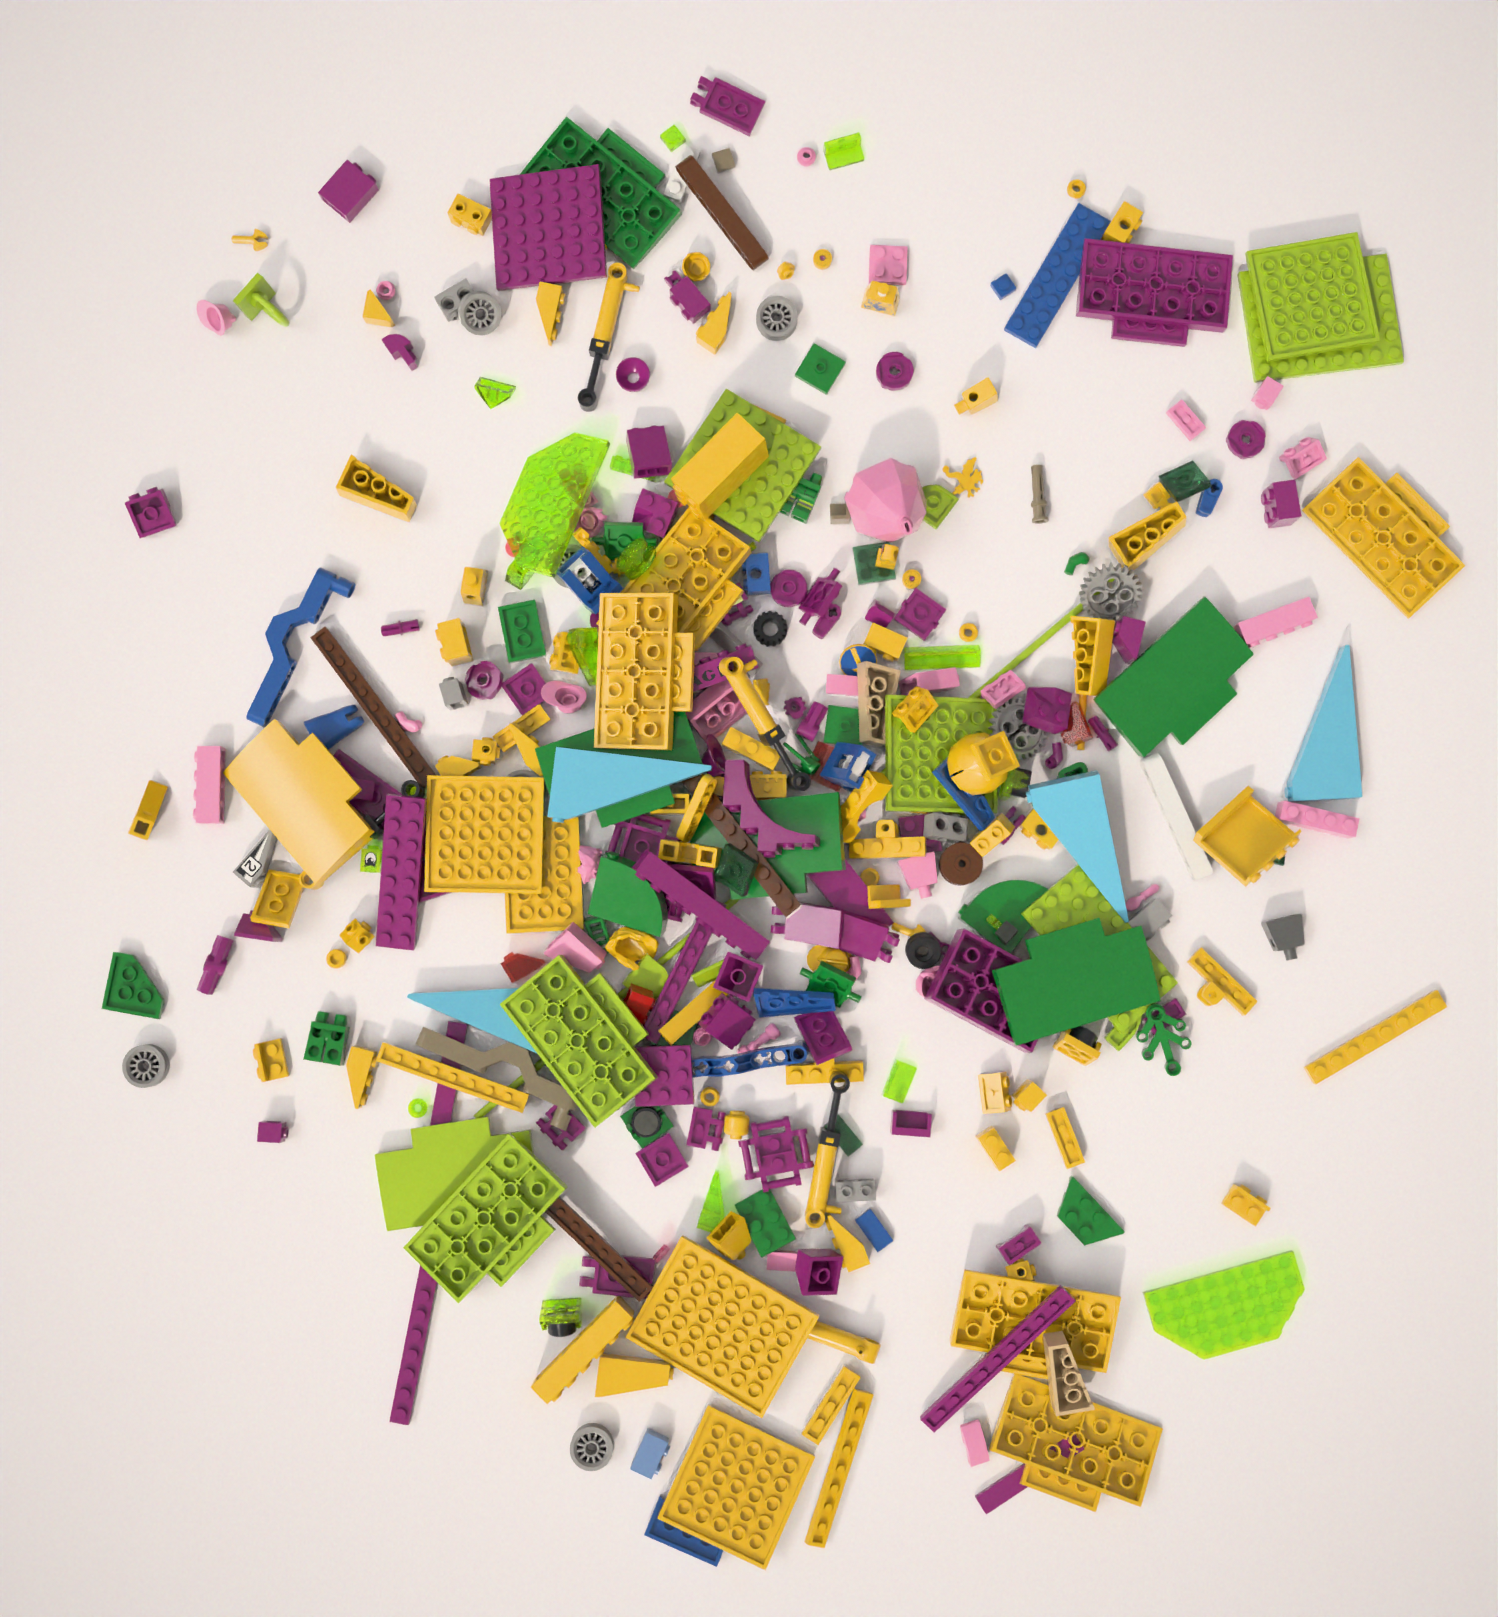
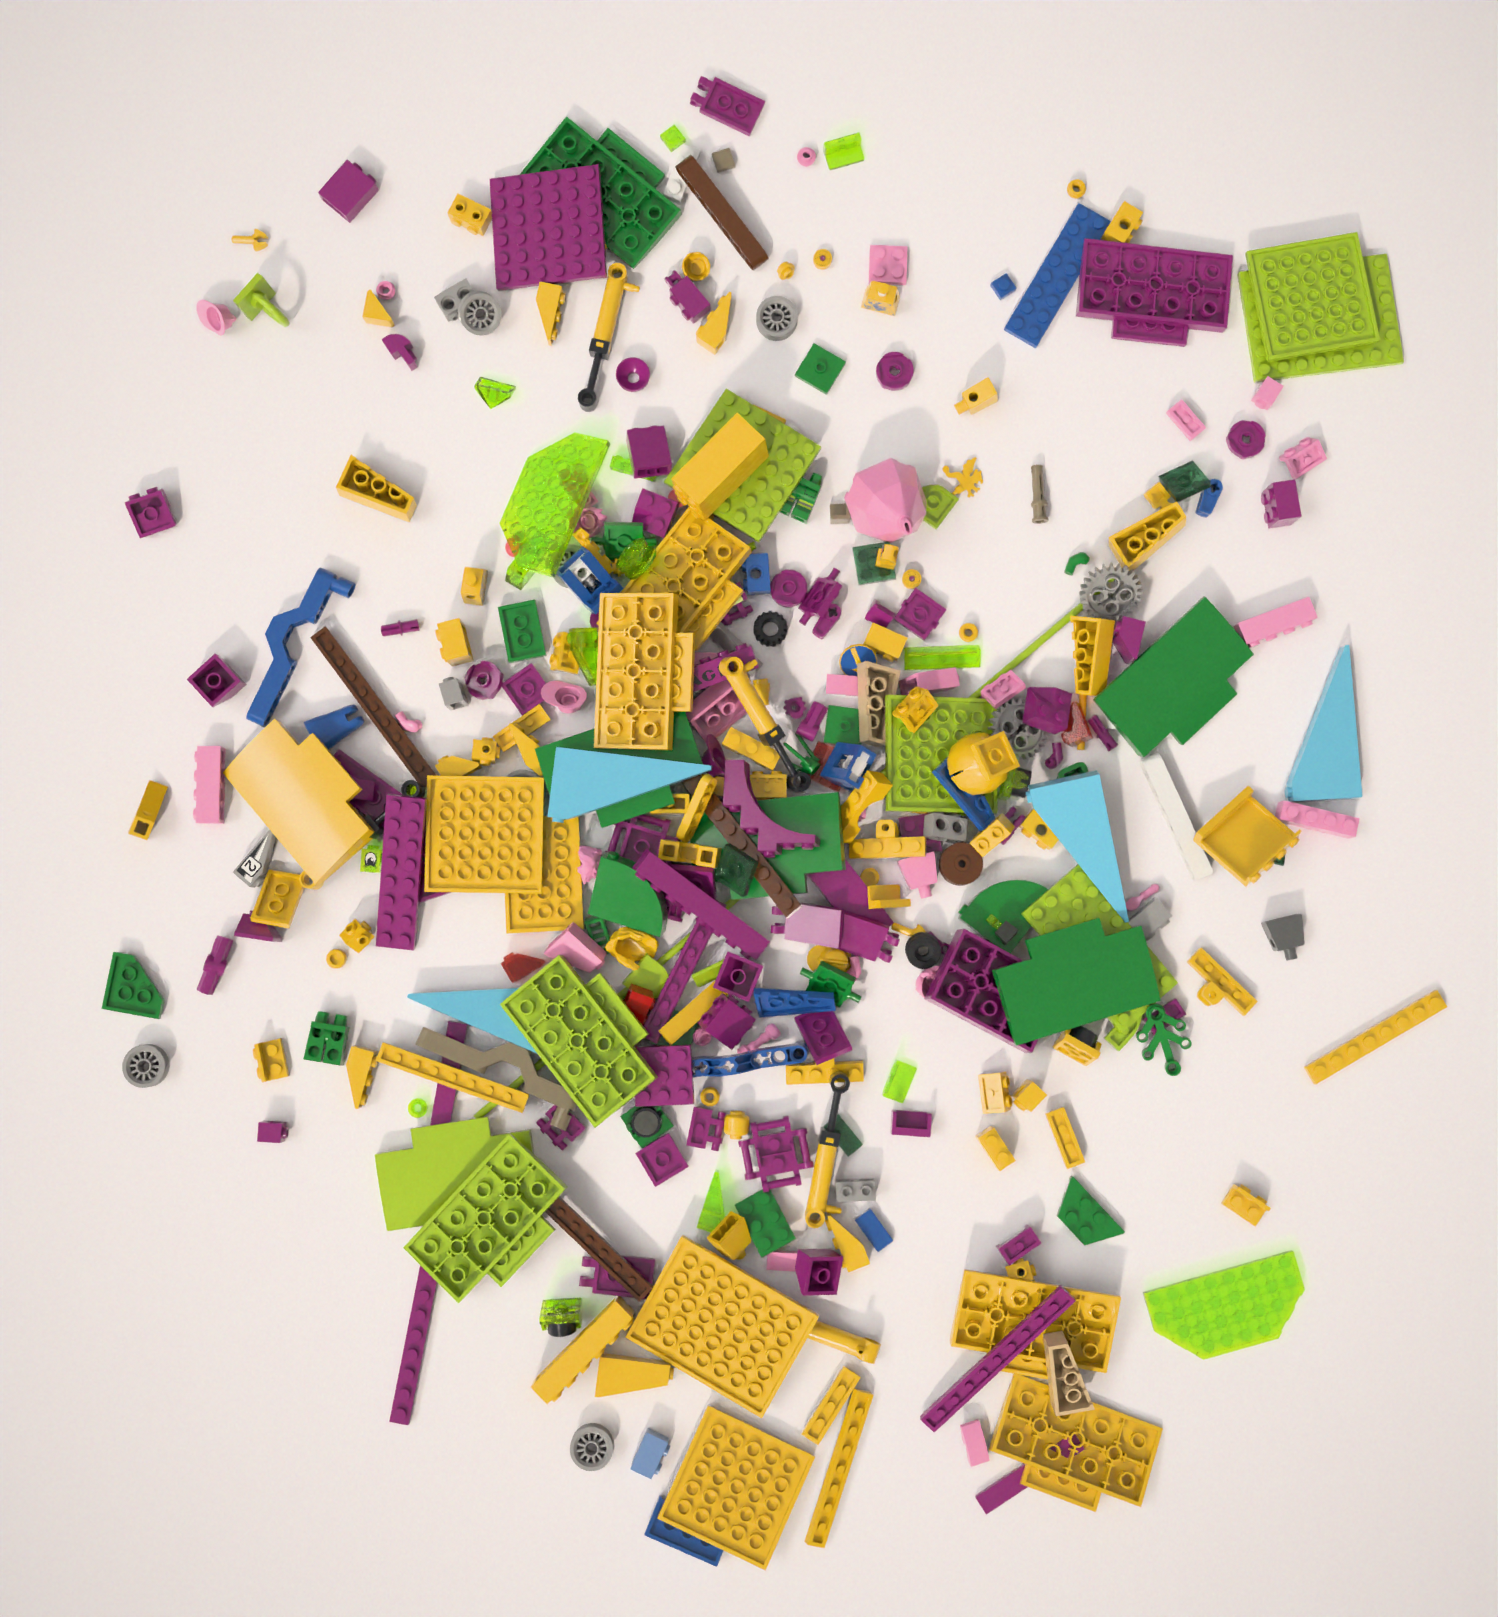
clear pink tile [653,1244,671,1263] -> none
yellow slope [1302,457,1465,619] -> none
none -> magenta slope [186,654,247,708]

